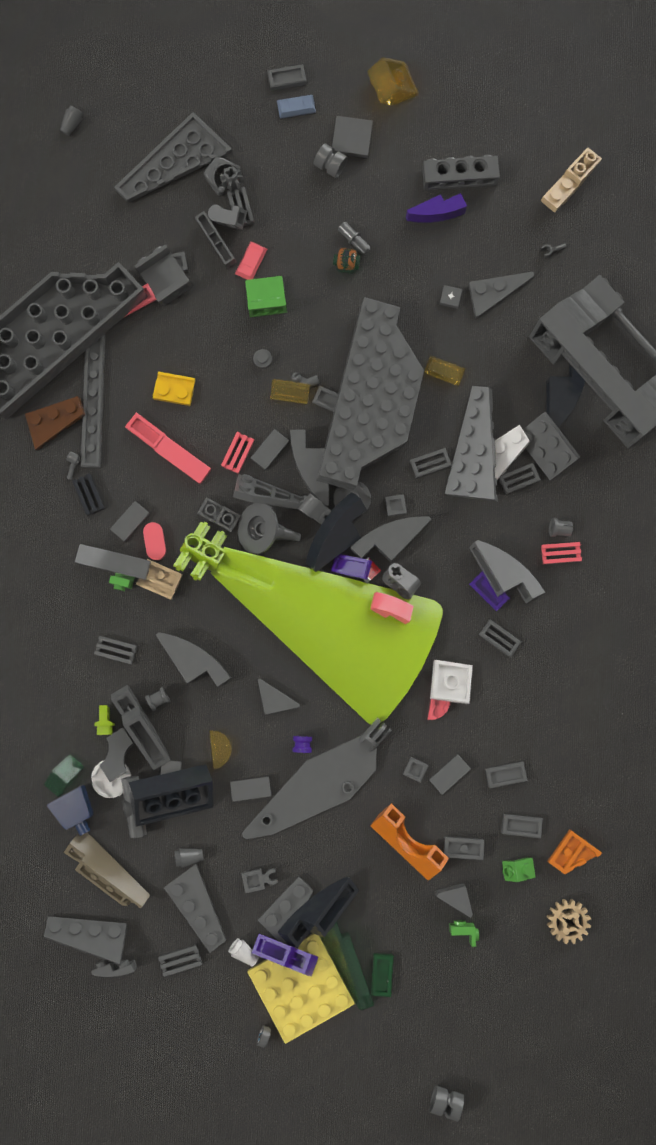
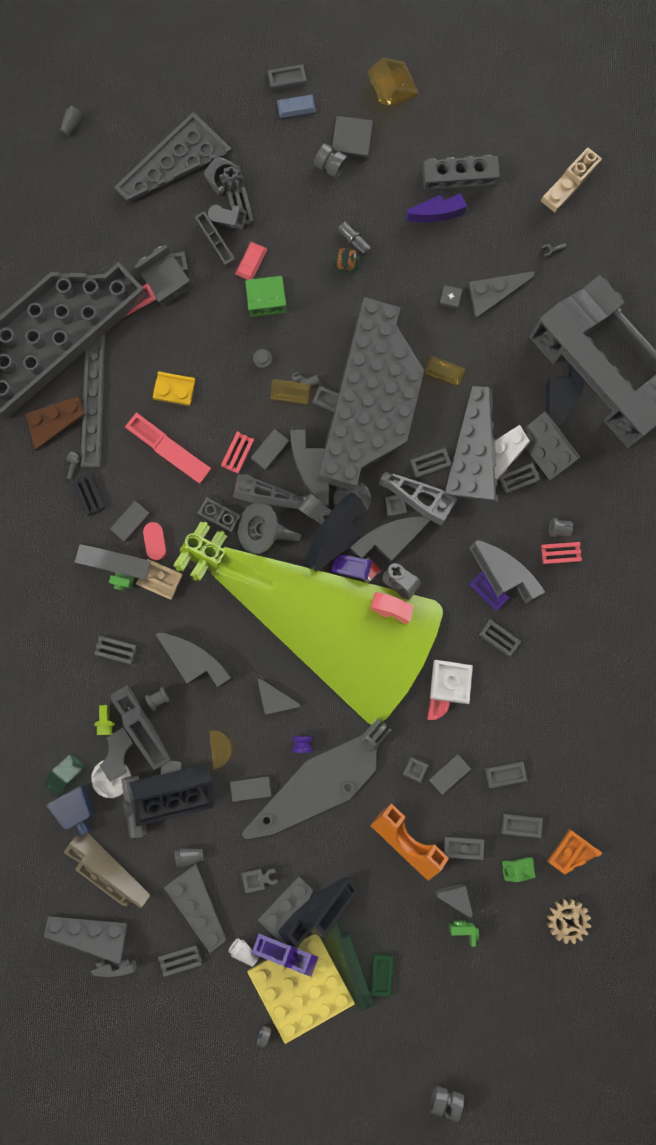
none -> dark grey plate [379,471,458,526]

